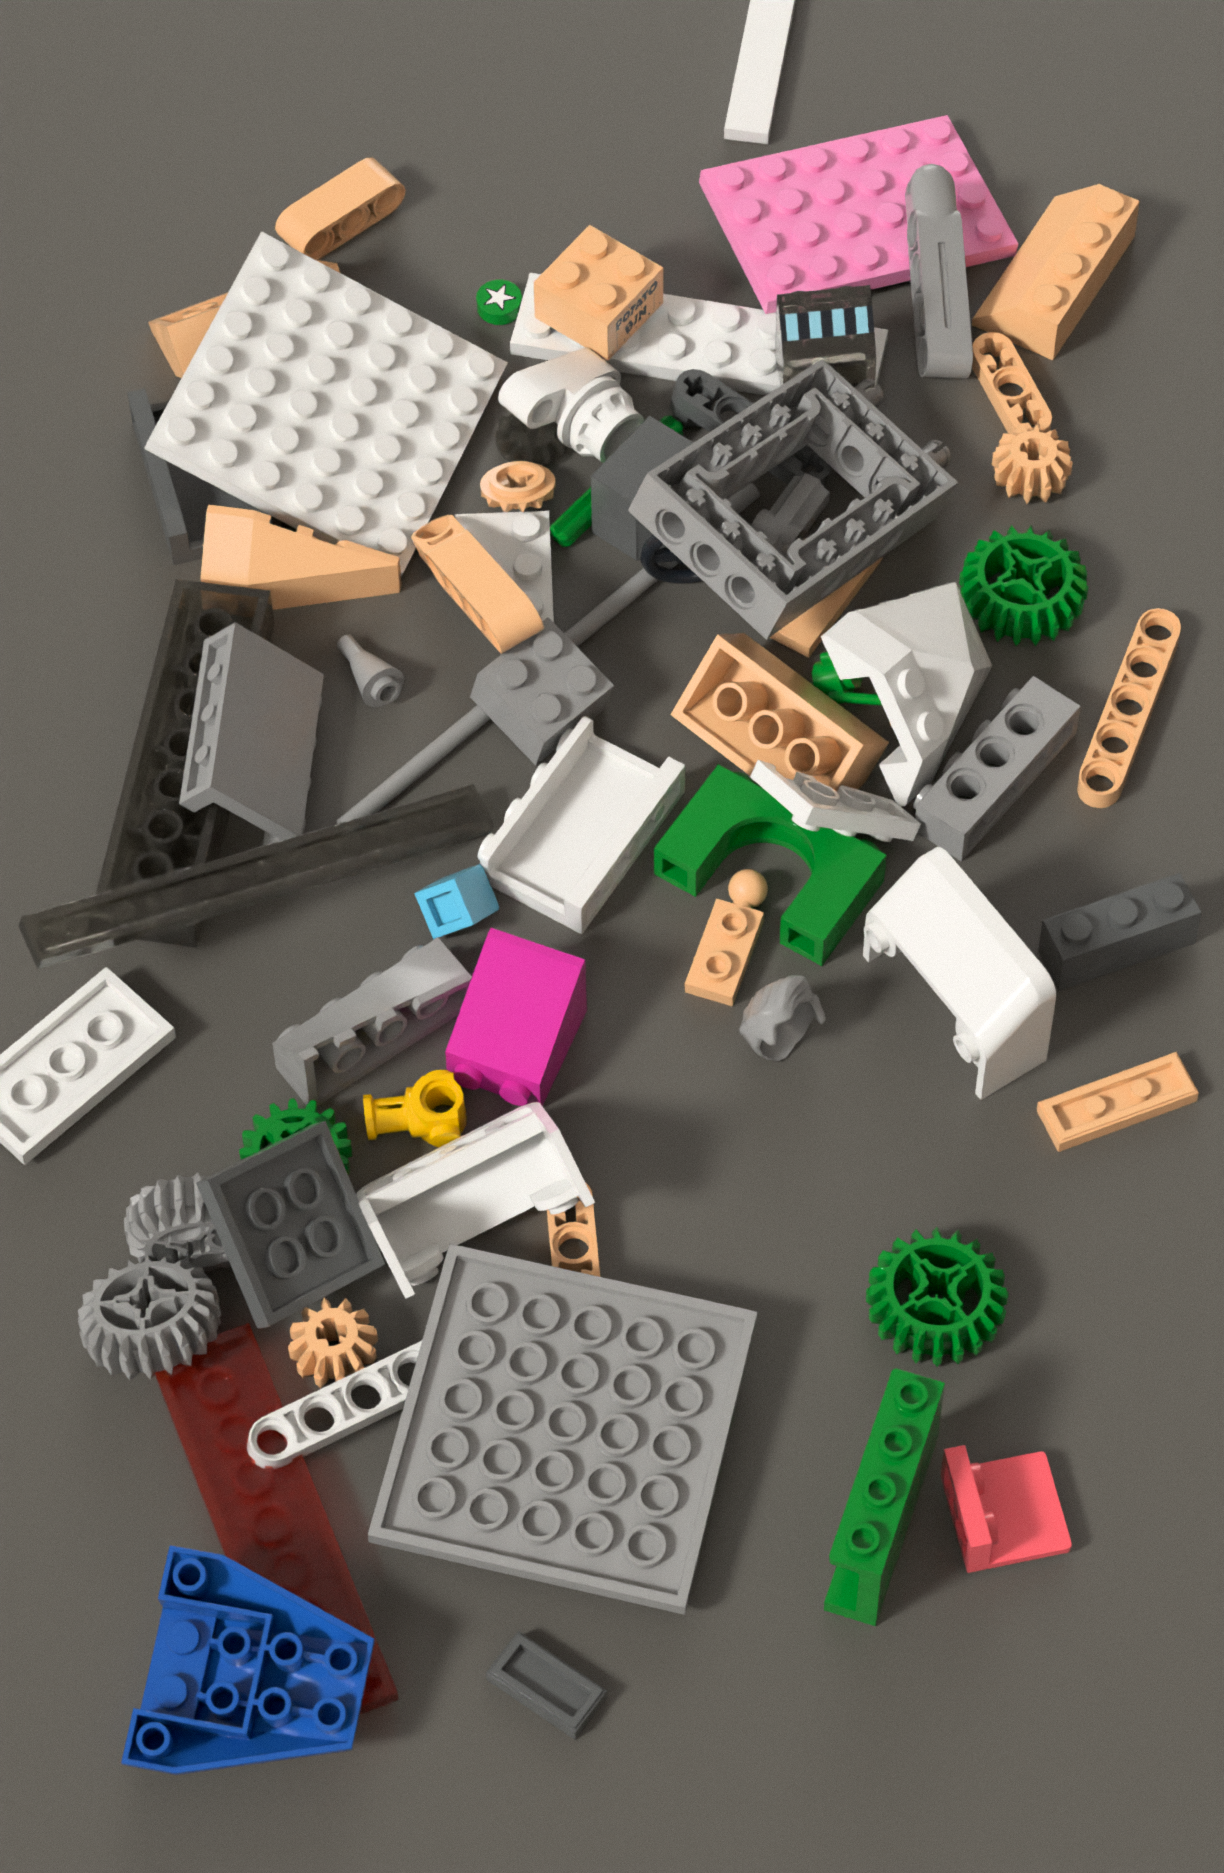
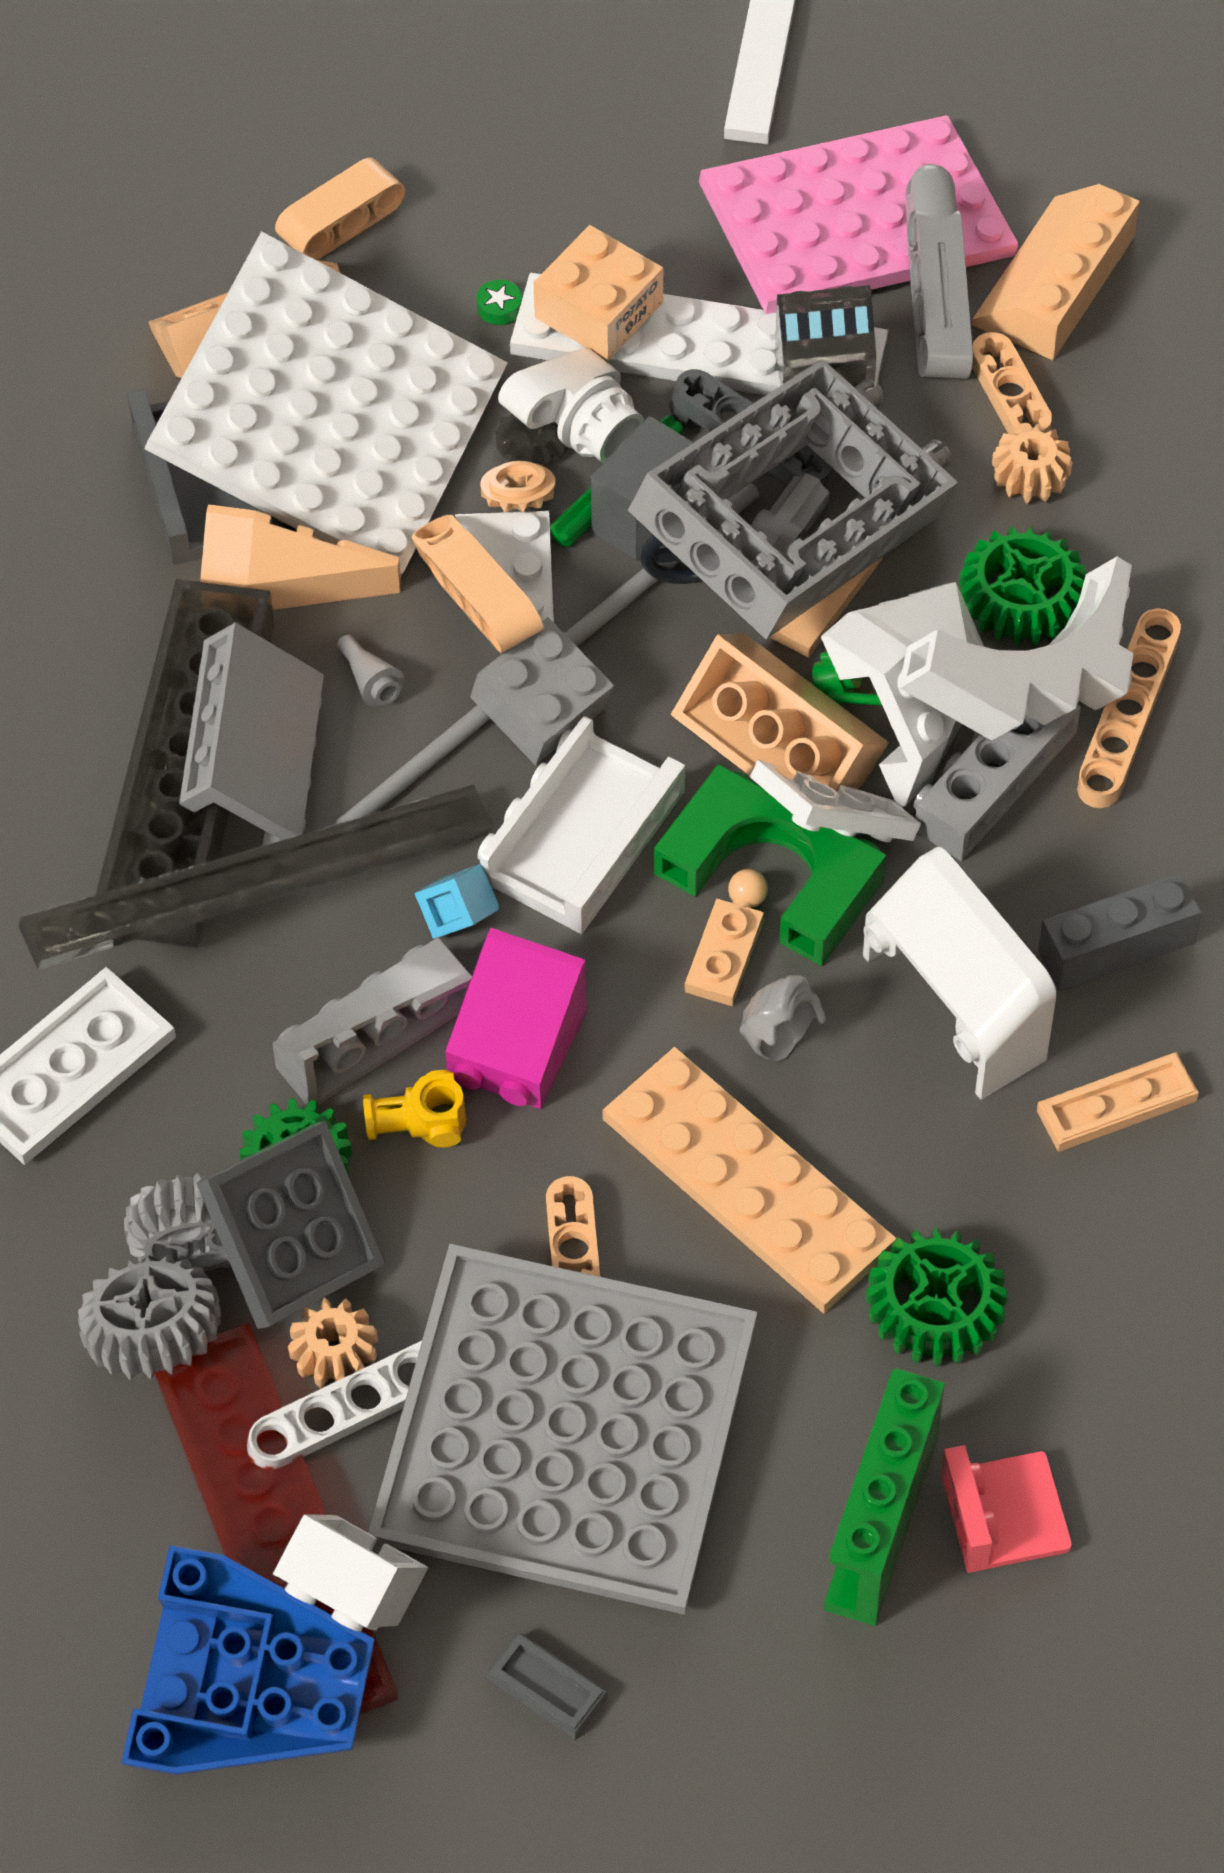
white windscreen [356,1102,595,1299] -> none
none -> white piece [273,1514,428,1632]
none -> light nougat plate [603,1047,896,1314]
none -> white arch [899,556,1134,741]

